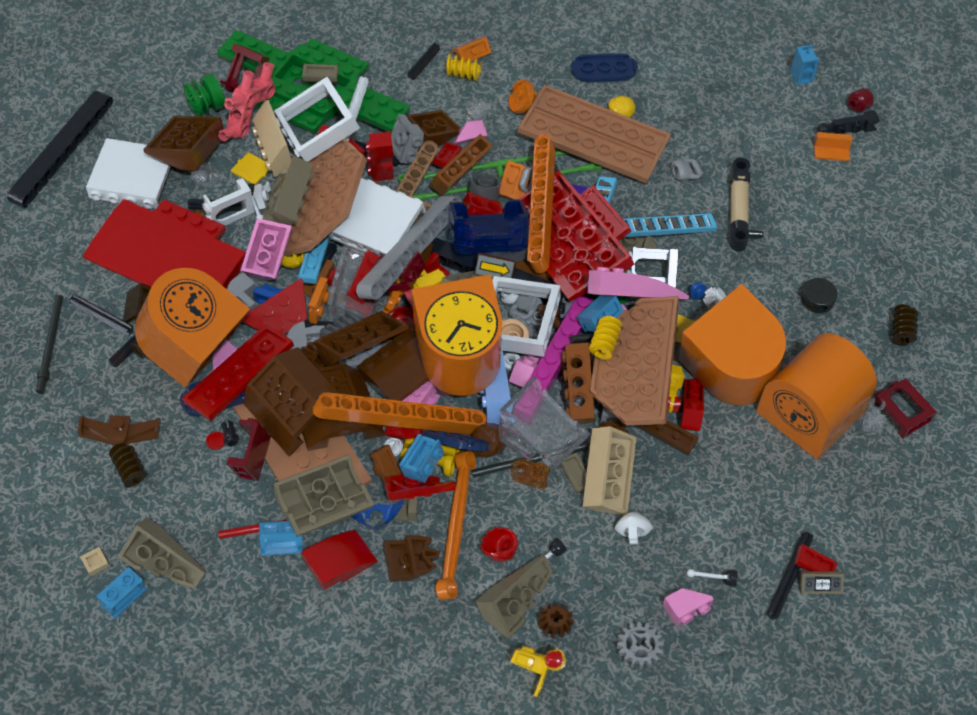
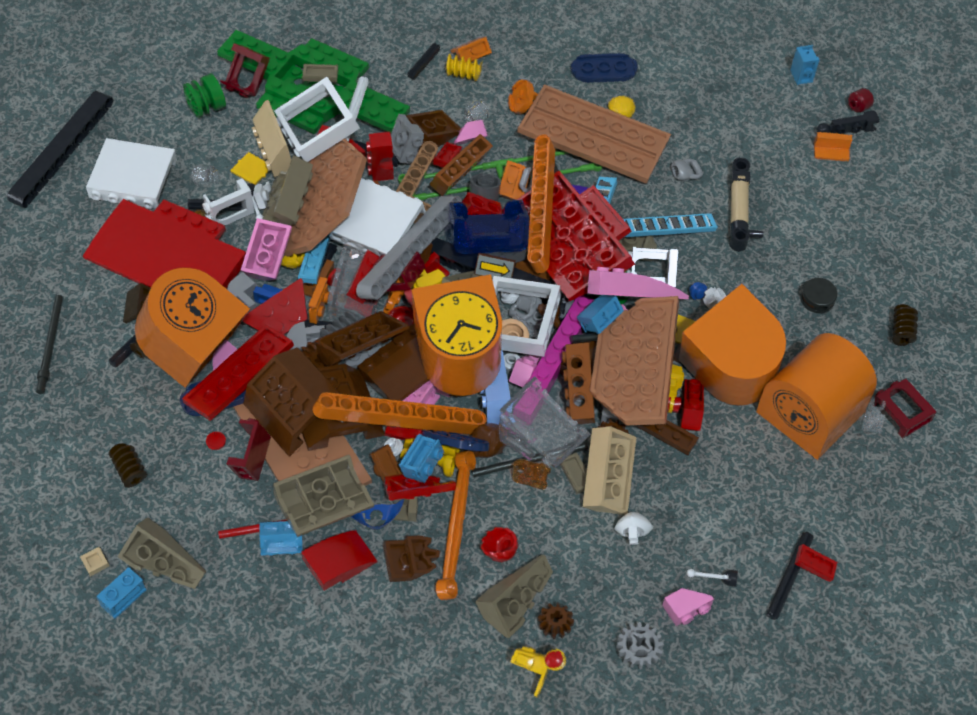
black axle [69,294,134,335] -> none
reddish brown plate [78,415,161,446] -> none
reddish brown slope [143,115,224,171] -> none
coral pin [218,62,275,141] -> none
black pin [221,420,239,447] -> none
black hinge [545,538,567,559] -> none
yellow piece [589,316,623,360] -> none
tile [800,571,844,594] -> none

